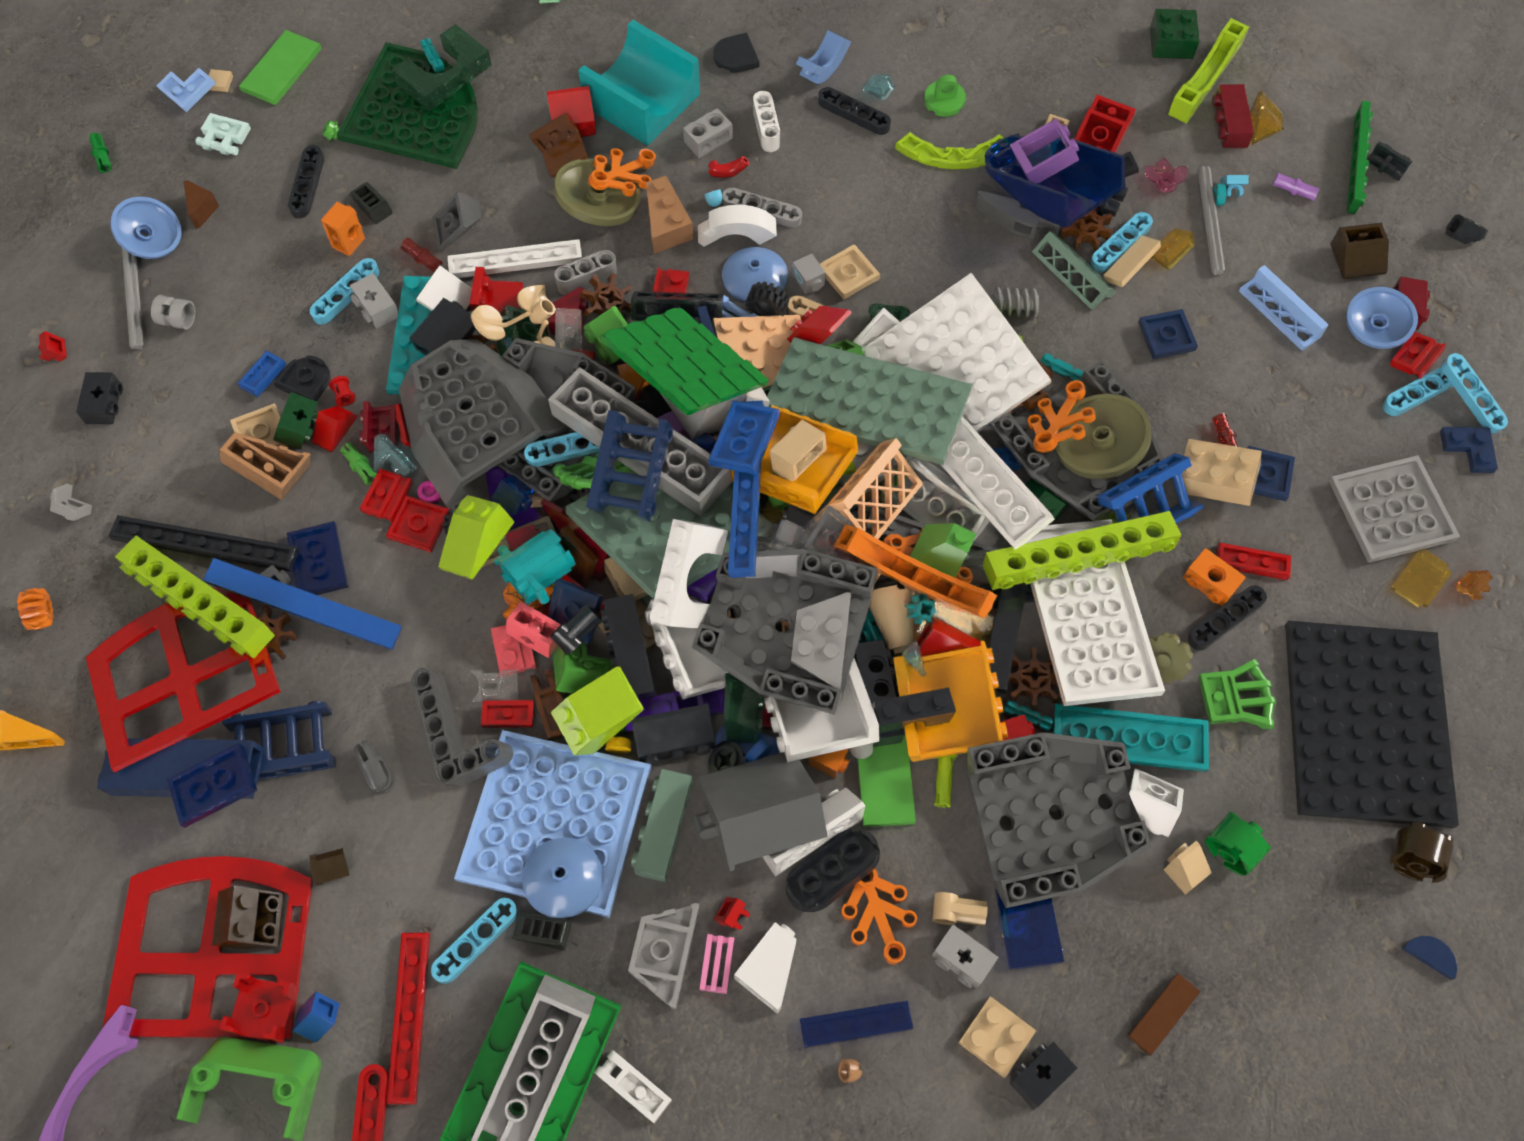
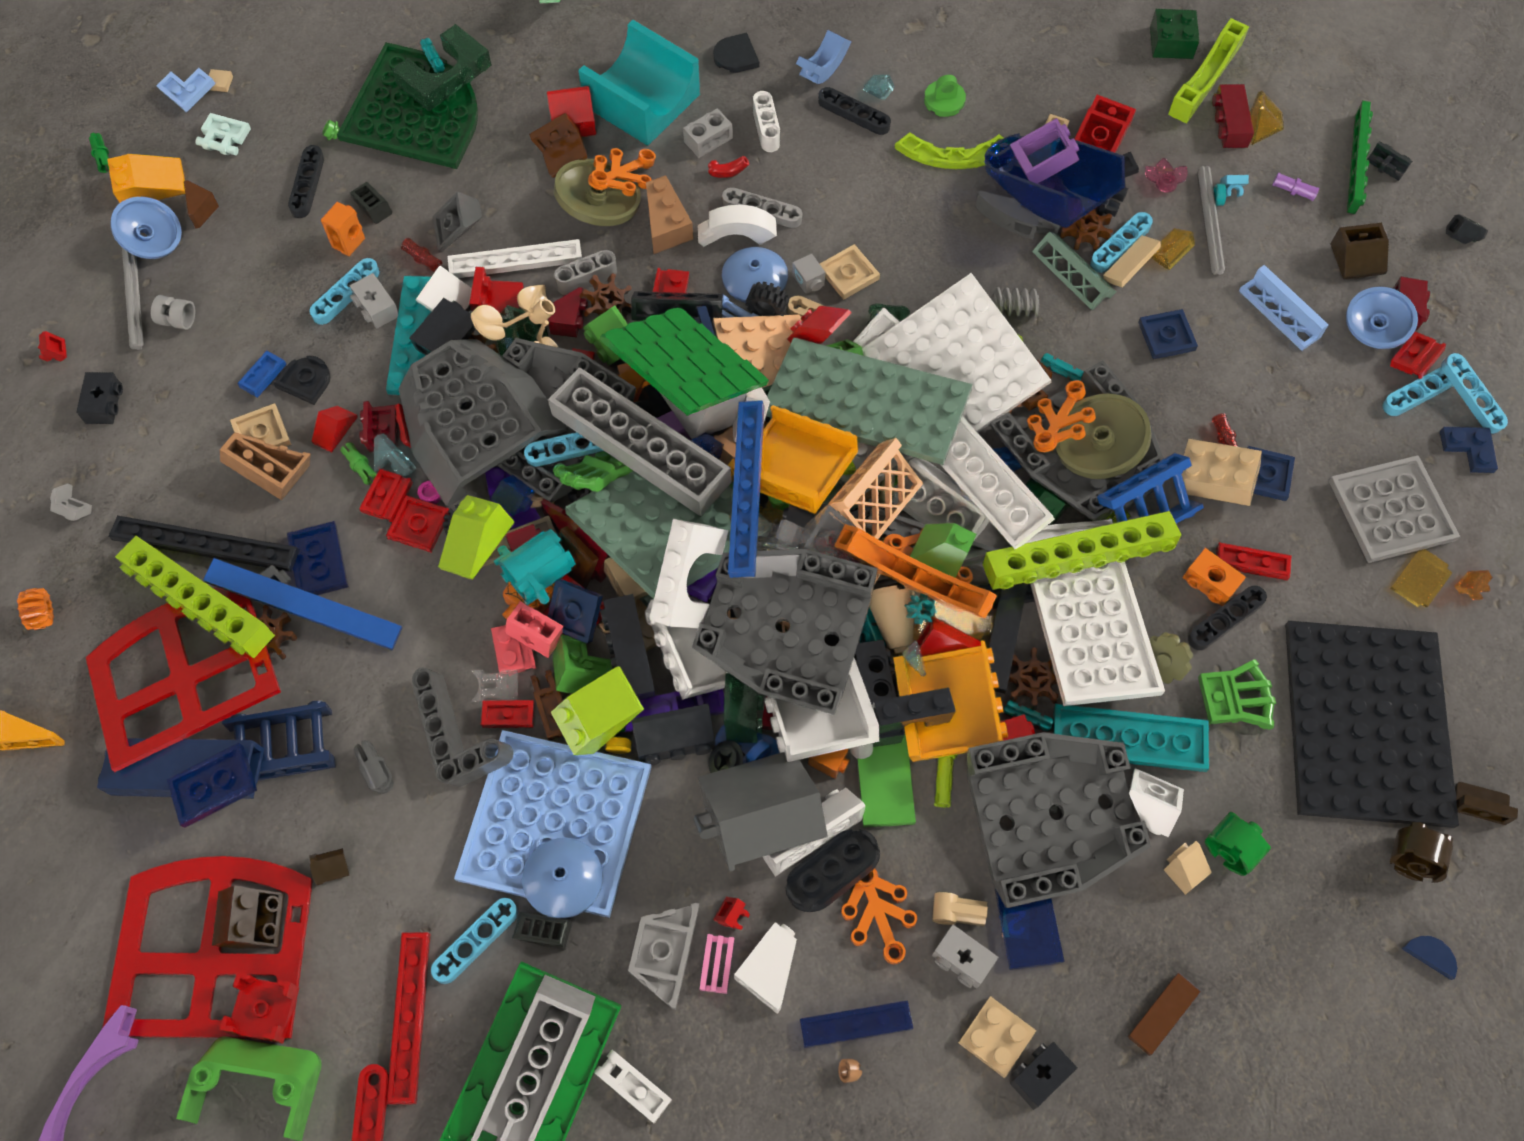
bright green tile [239,30,322,105] -> none
dark green brick [273,392,318,450] -> none
blue panel [292,991,340,1042] -> none
red bush [329,376,356,407] -> none
black piece [550,604,602,655] -> none
clear slope [555,308,581,353] -> none
dark blue fence [586,410,673,522] -> none
sand green brick [631,769,693,883] -> none
medium azure hinge [704,189,723,207] -> none
blue tile [708,401,780,475] -> none
tan slope [770,420,827,481] -> none
light grey wing [791,592,851,689] -> none
none -> light orange slope [107,154,185,203]
none -> dark brown panel [1455,782,1518,825]

